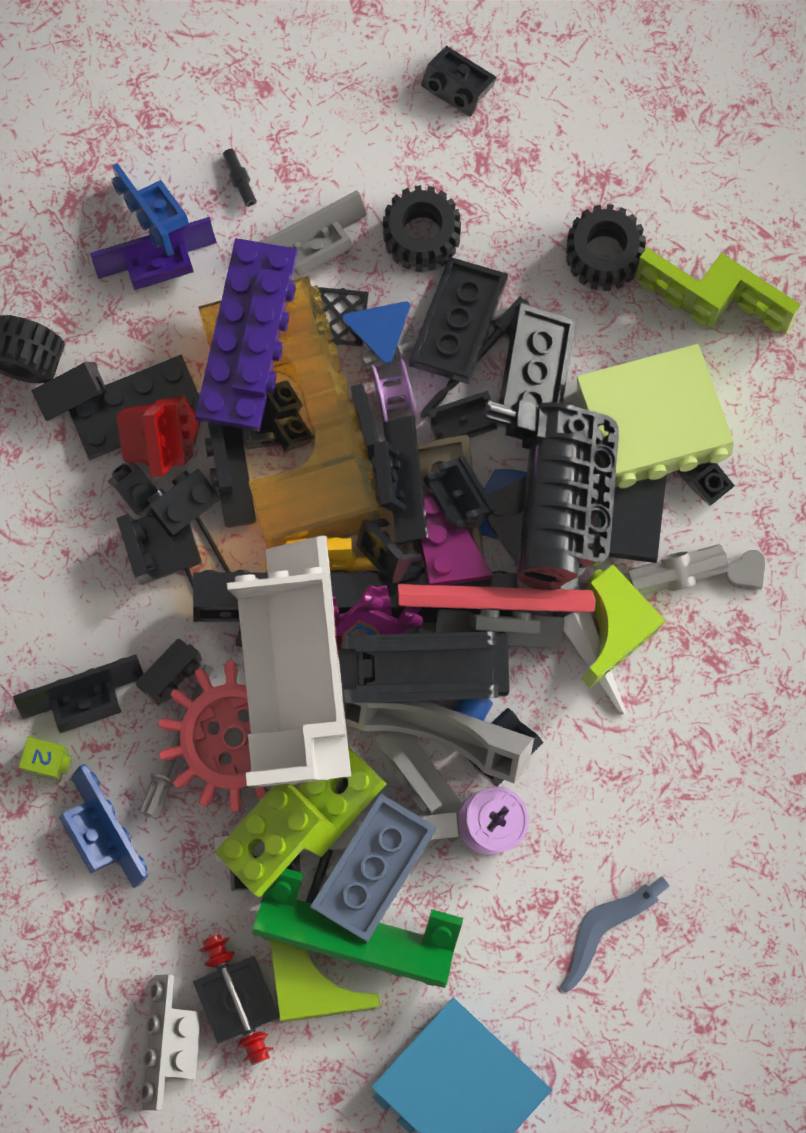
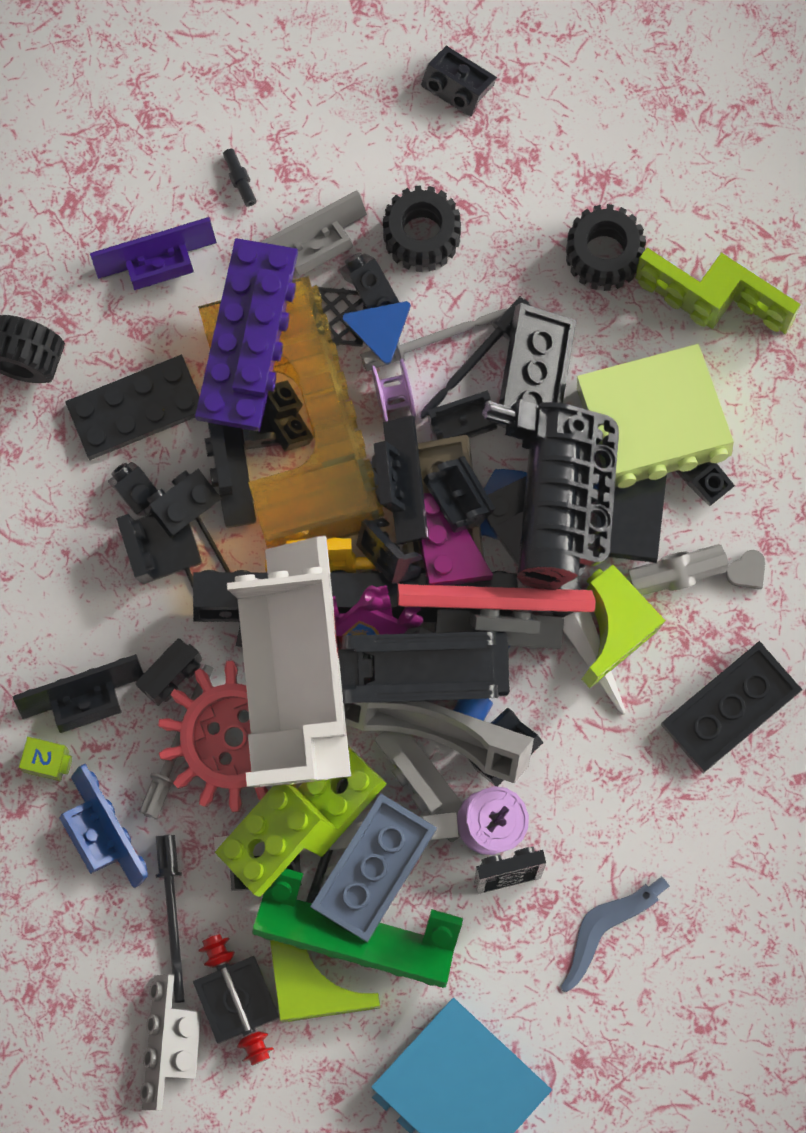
black hinge [31,362,106,422] -> none
blue bracket [111,163,189,256] -> none
red piece [117,395,201,477] -> none
black tile [351,383,379,462] -> none
black tile [409,257,508,384] -> none
none -> black piece [155,835,185,1003]
none -> black bracket [339,253,400,309]
none -> black plate [474,846,546,895]
none -> black plate [661,641,803,774]

